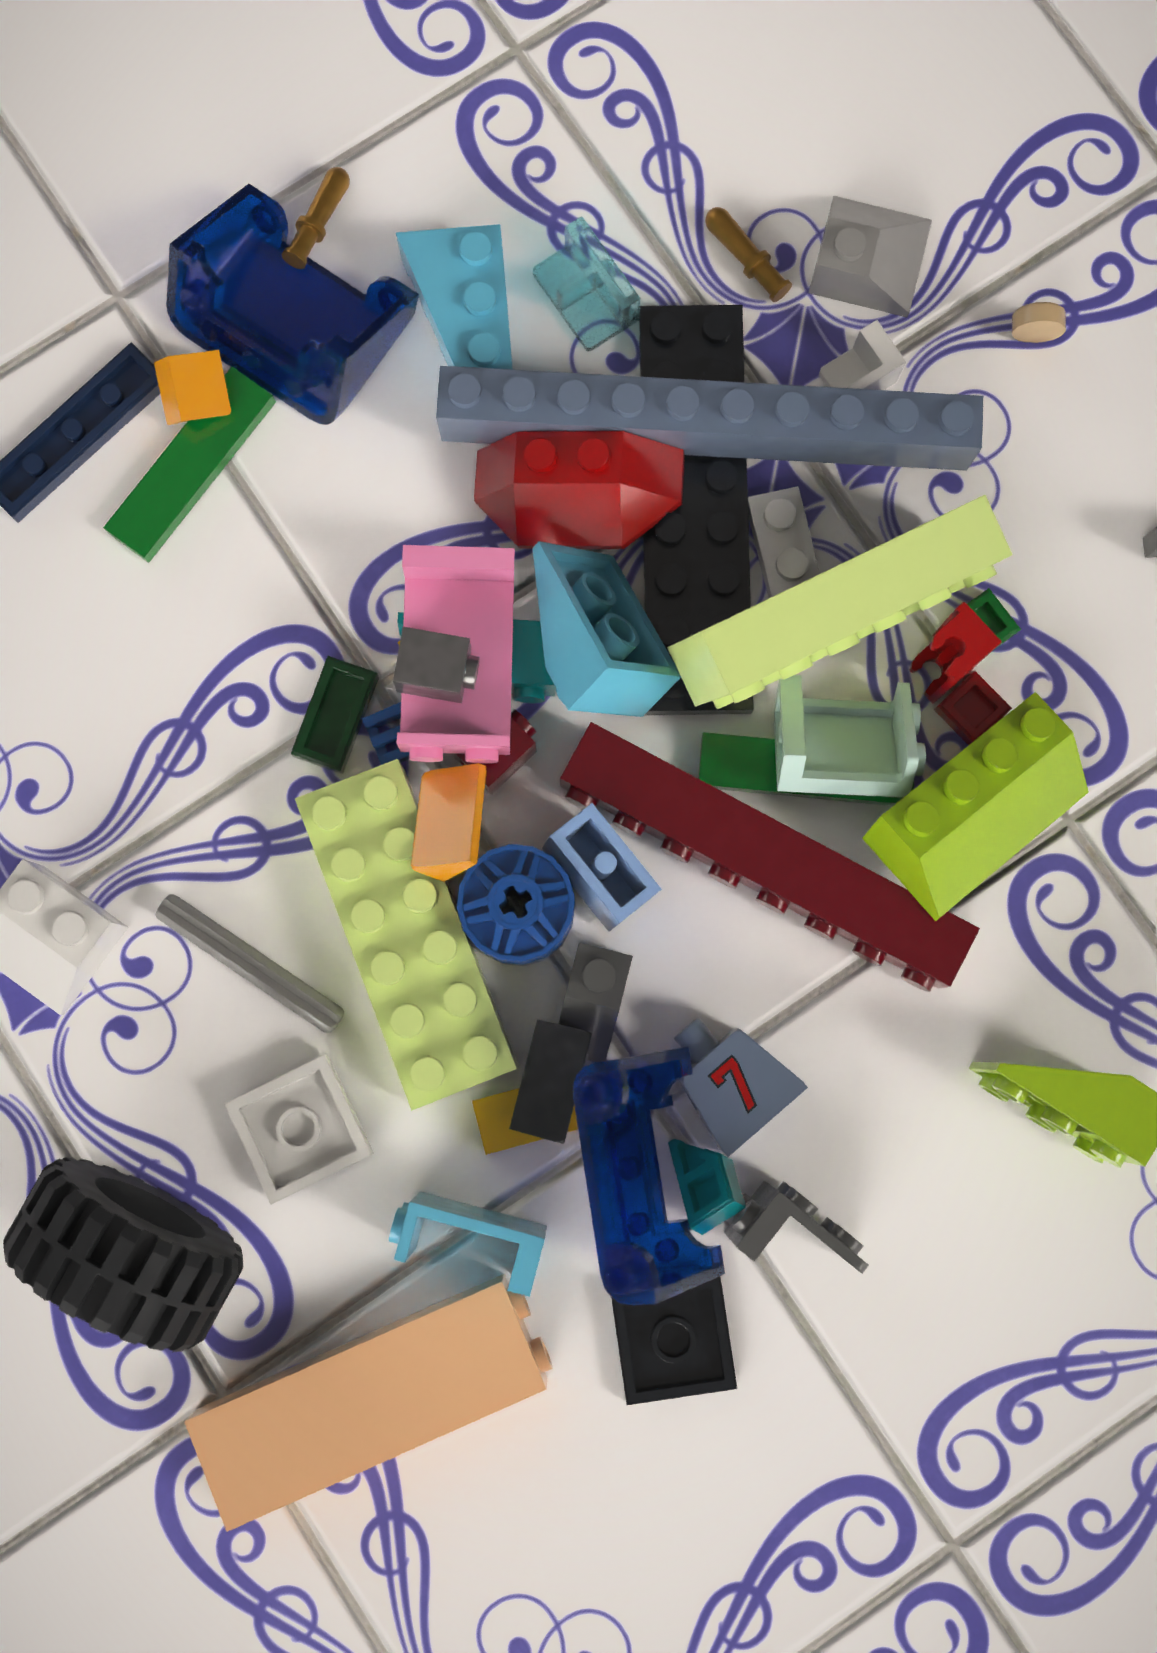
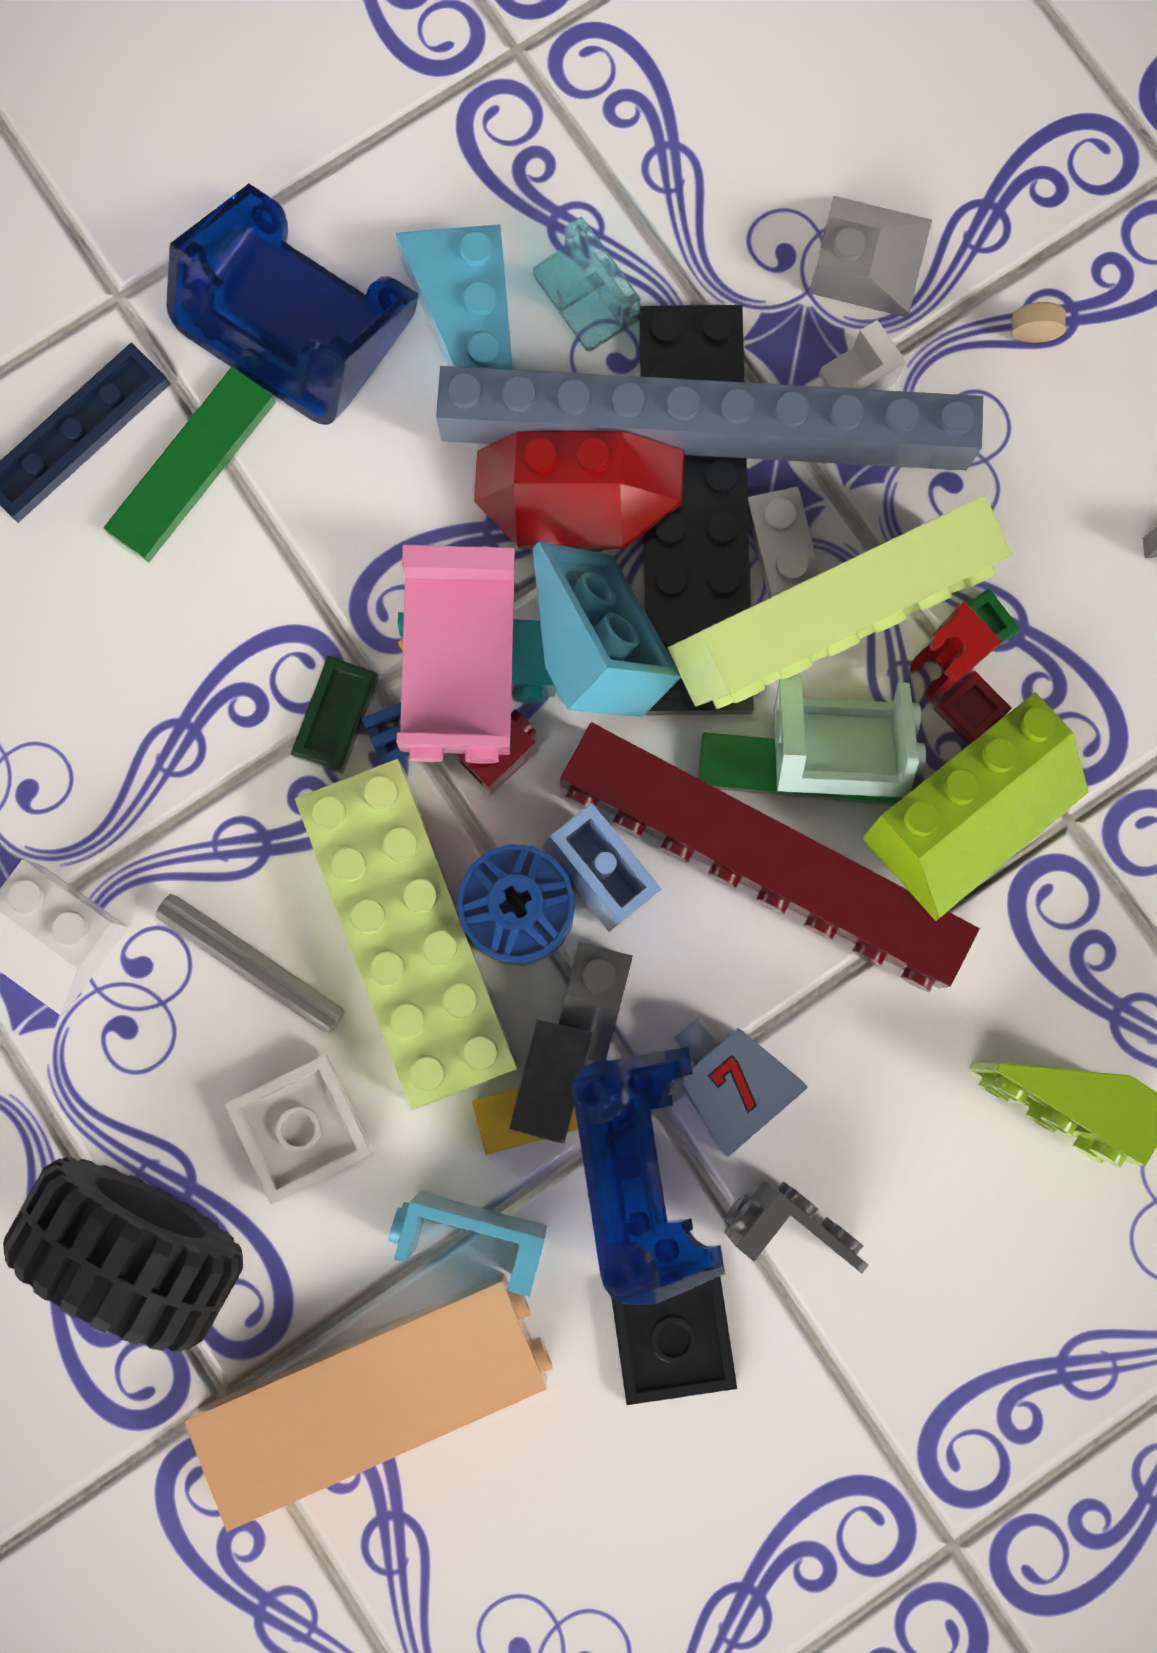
light orange panel [154,350,231,425] -> none
pearl gold piece [282,167,350,269] -> none
flat silver brick [393,627,480,703] -> none
light orange slope [411,763,486,882] -> none
teal tile [668,1139,746,1235] -> none
pearl gold piece [705,207,792,303] -> none

